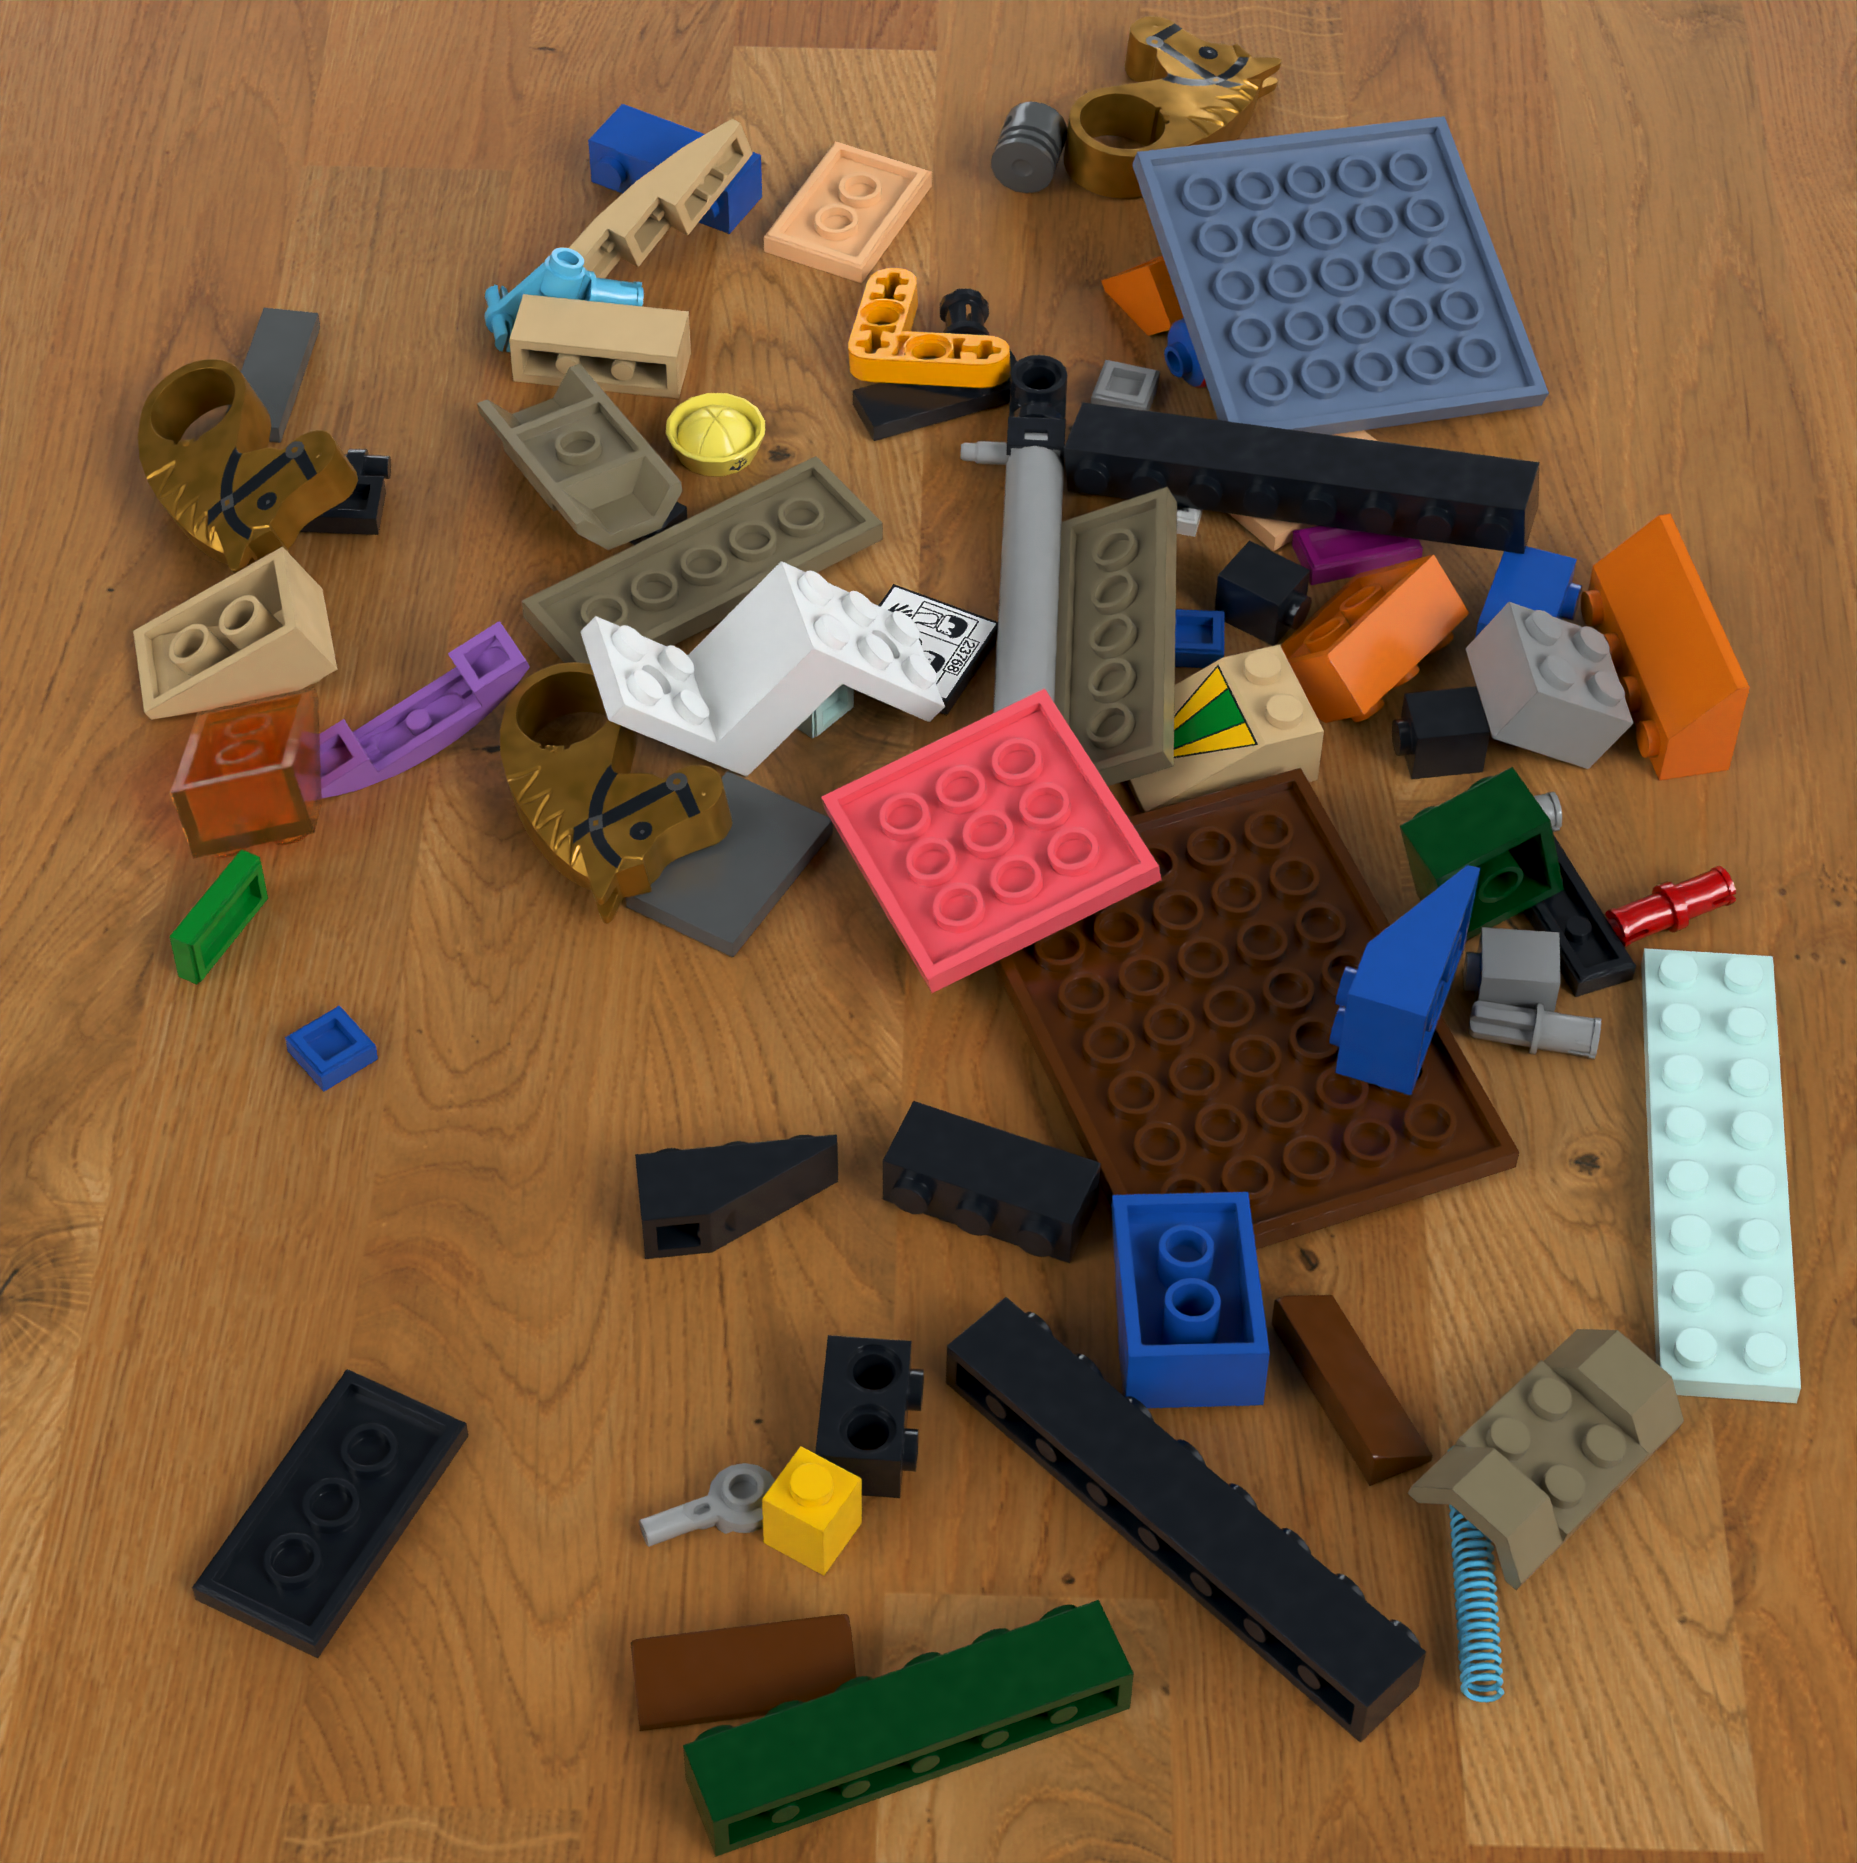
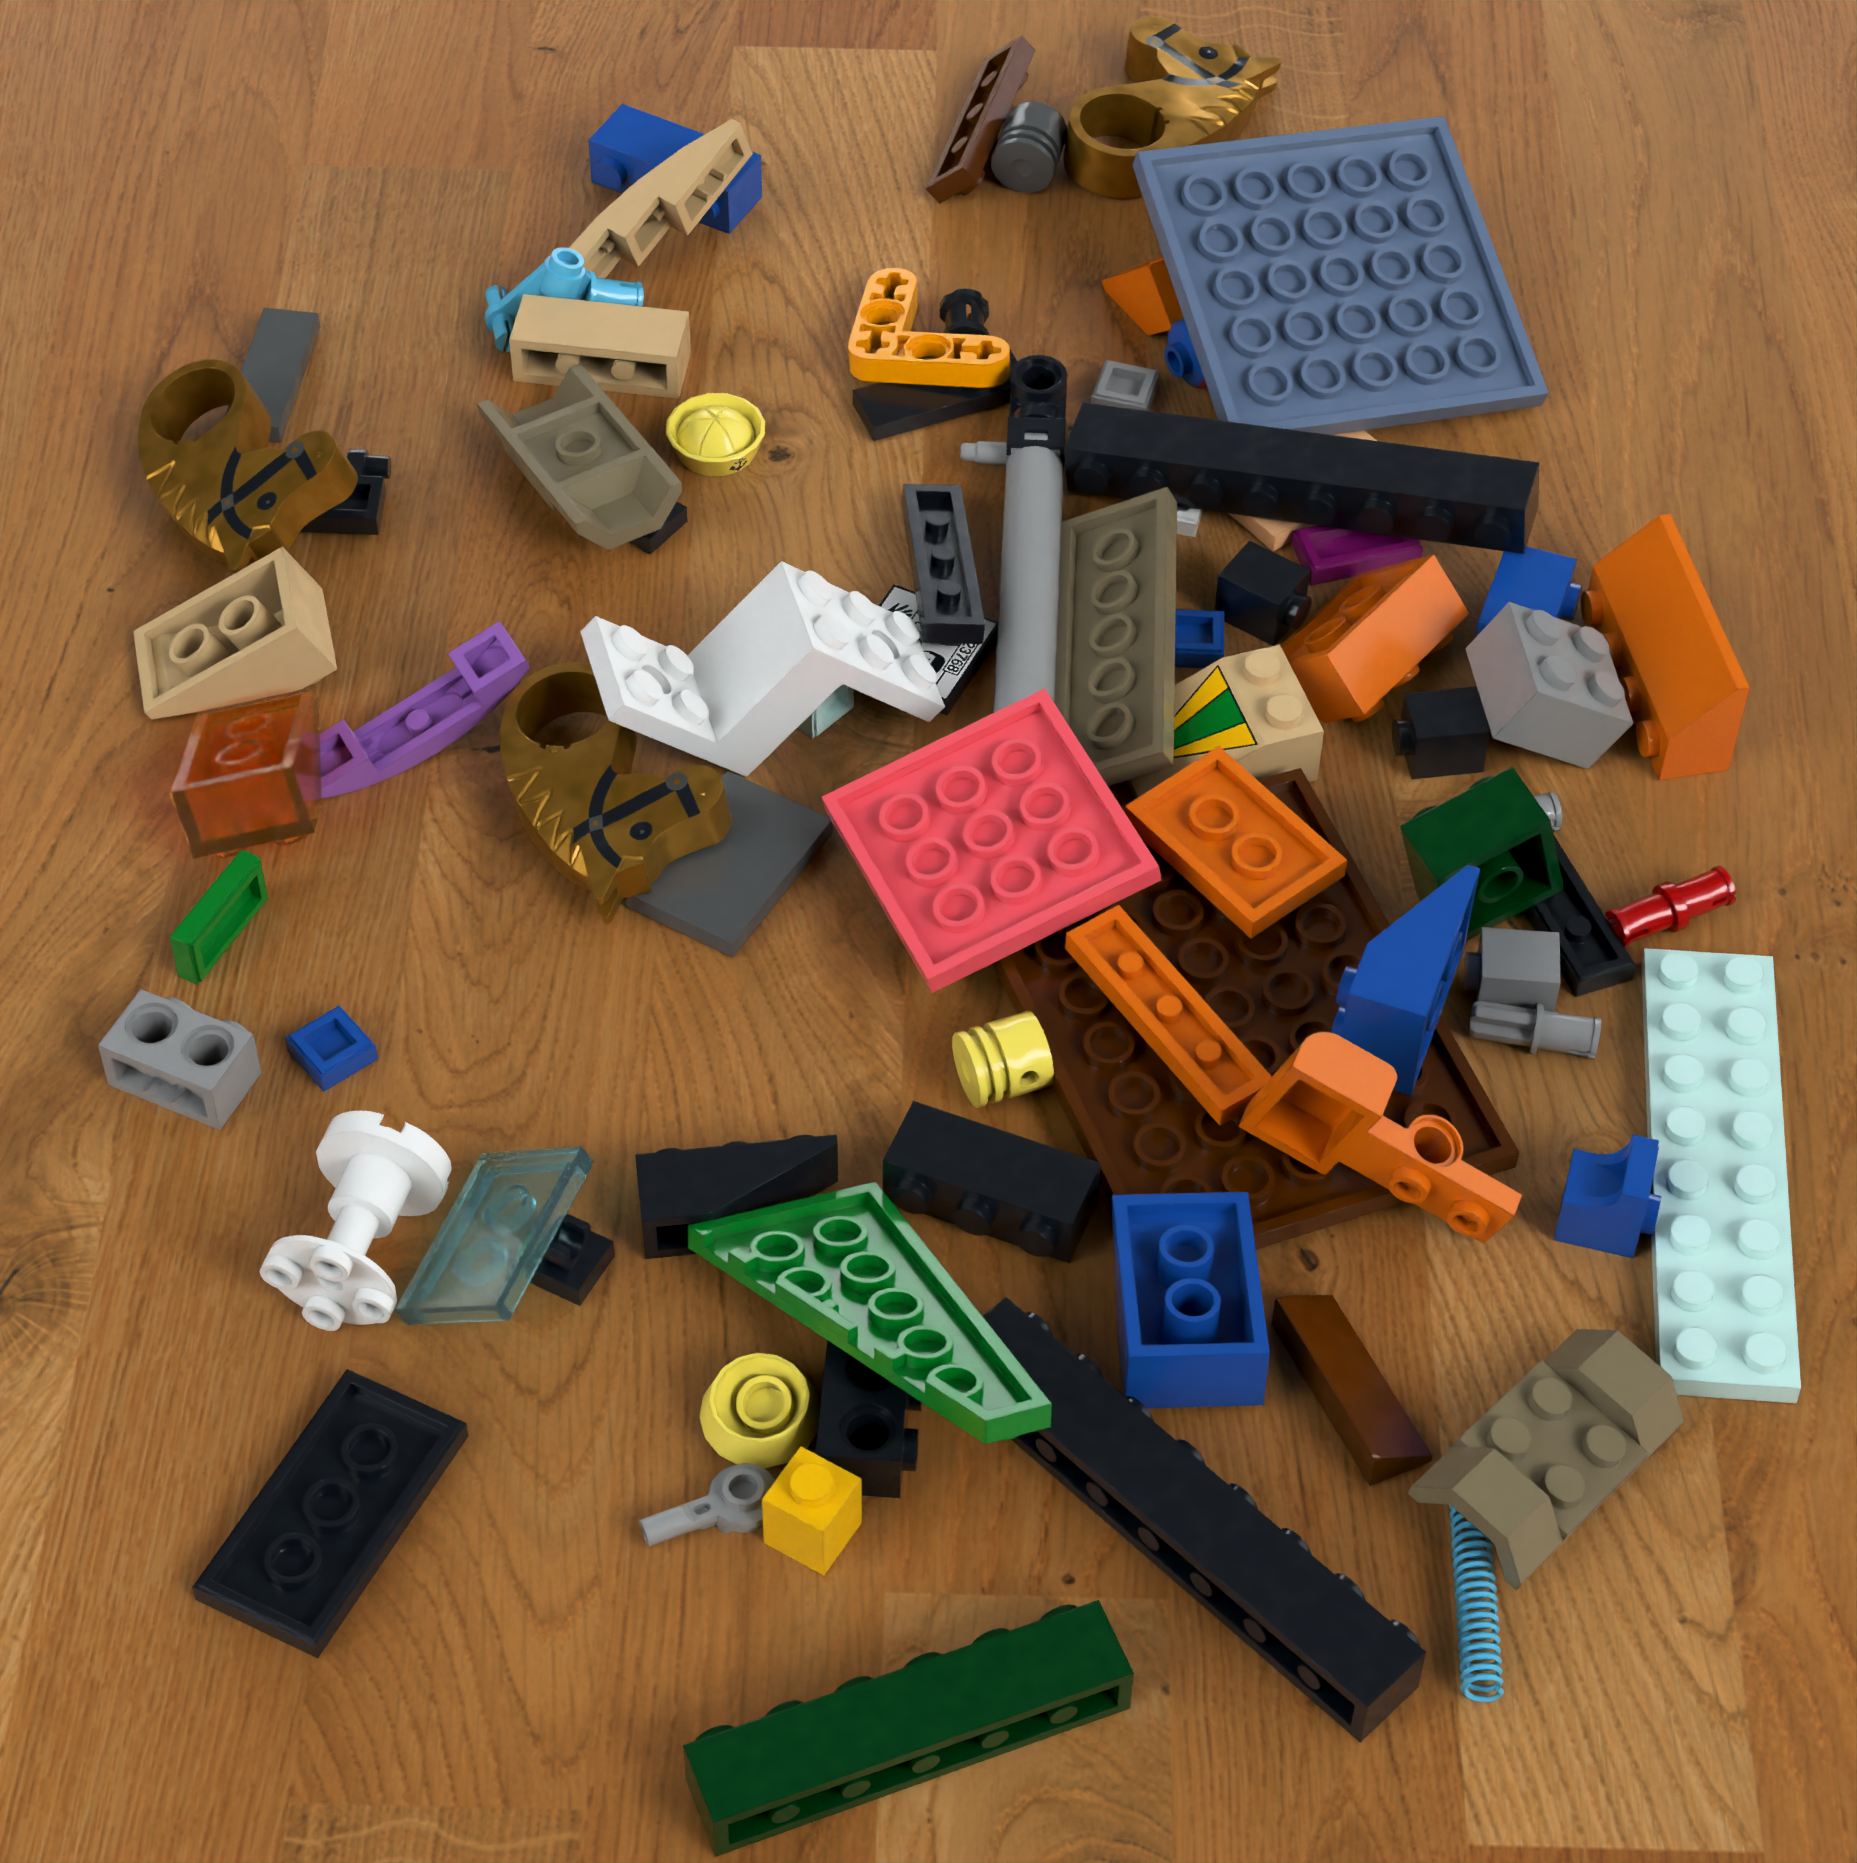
dark tan plate [522,456,883,664] -> none
reddish brown slope [630,1614,857,1731] -> none
light nougat tile [764,141,932,283] -> none
none -> light grey brick [98,989,261,1130]
none -> white piece [260,1111,452,1331]
none -> clear light blue tile [395,1146,594,1325]
none -> black tile [520,1212,615,1306]
none -> green wing [688,1182,1052,1444]
none -> light yellow hat [699,1353,820,1469]
none -> black plate [901,484,985,646]
none -> reddish brown plate [926,36,1035,204]
none -> light yellow piece [952,1011,1054,1108]
none -> orange plate [1065,905,1272,1126]
none -> orange plate [1124,746,1347,938]
none -> orange plate [1238,1032,1522,1243]
none -> blue brick [1554,1135,1661,1258]

